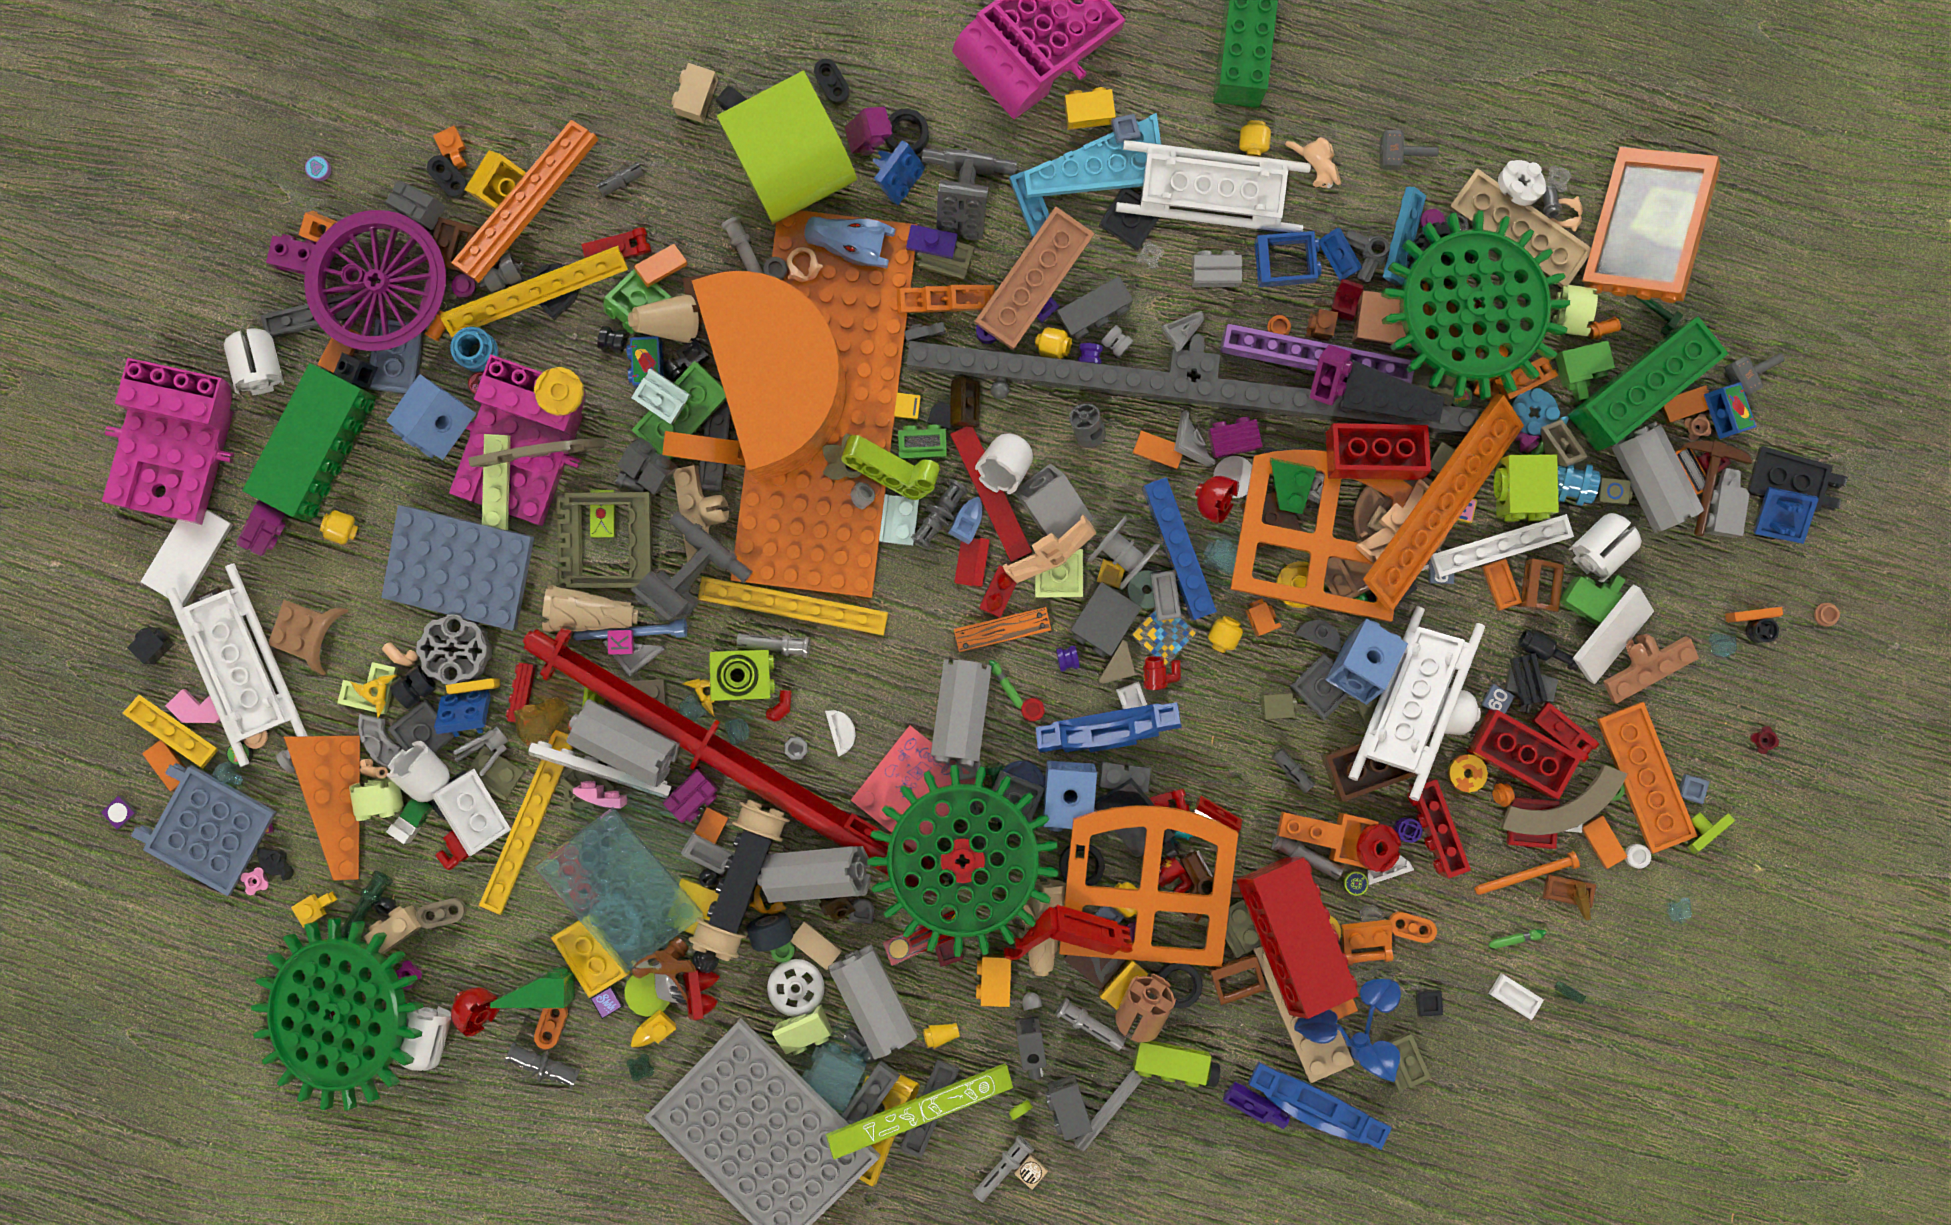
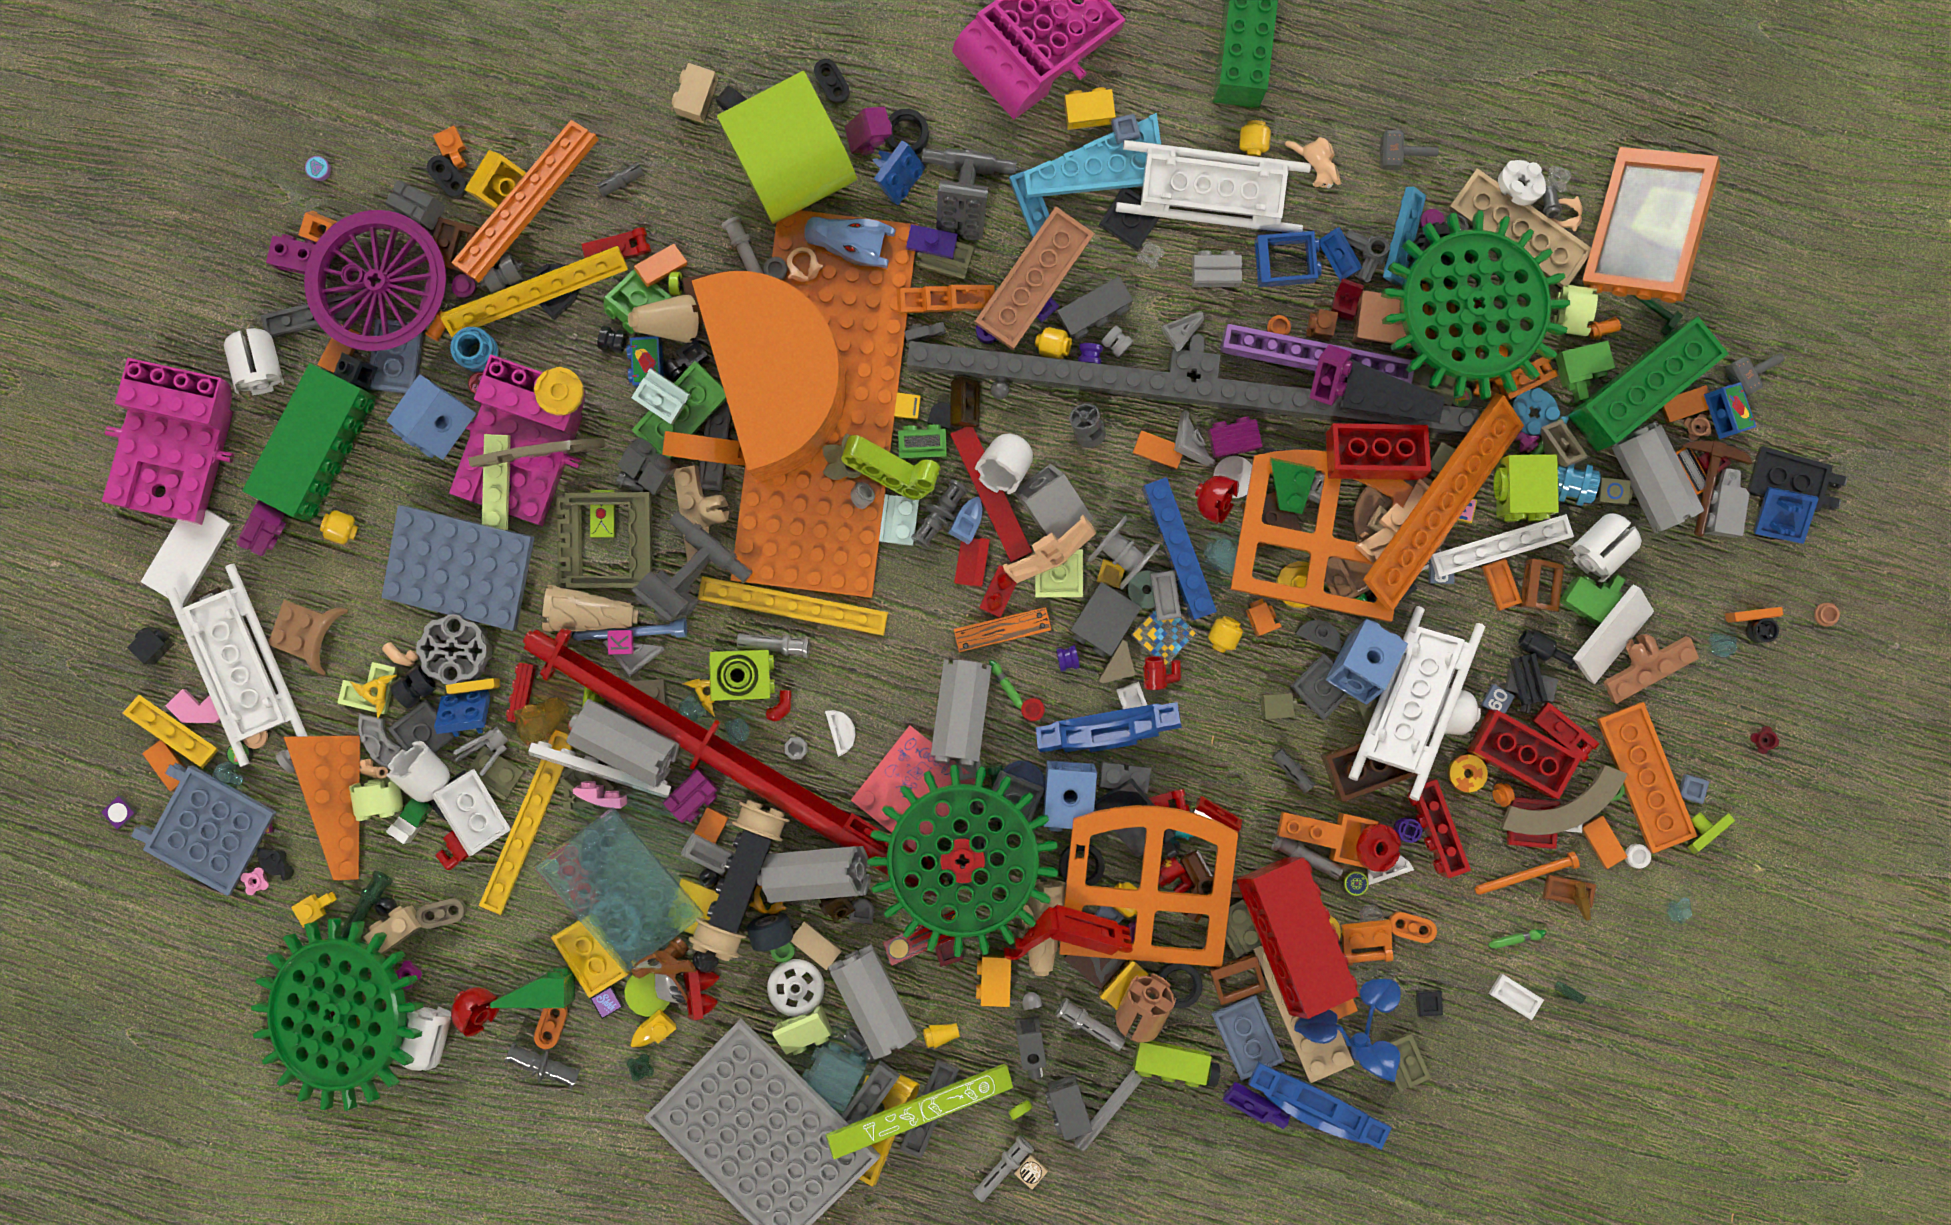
none -> lime tile [668,272,683,296]
none -> sand blue tile [1211,994,1285,1081]

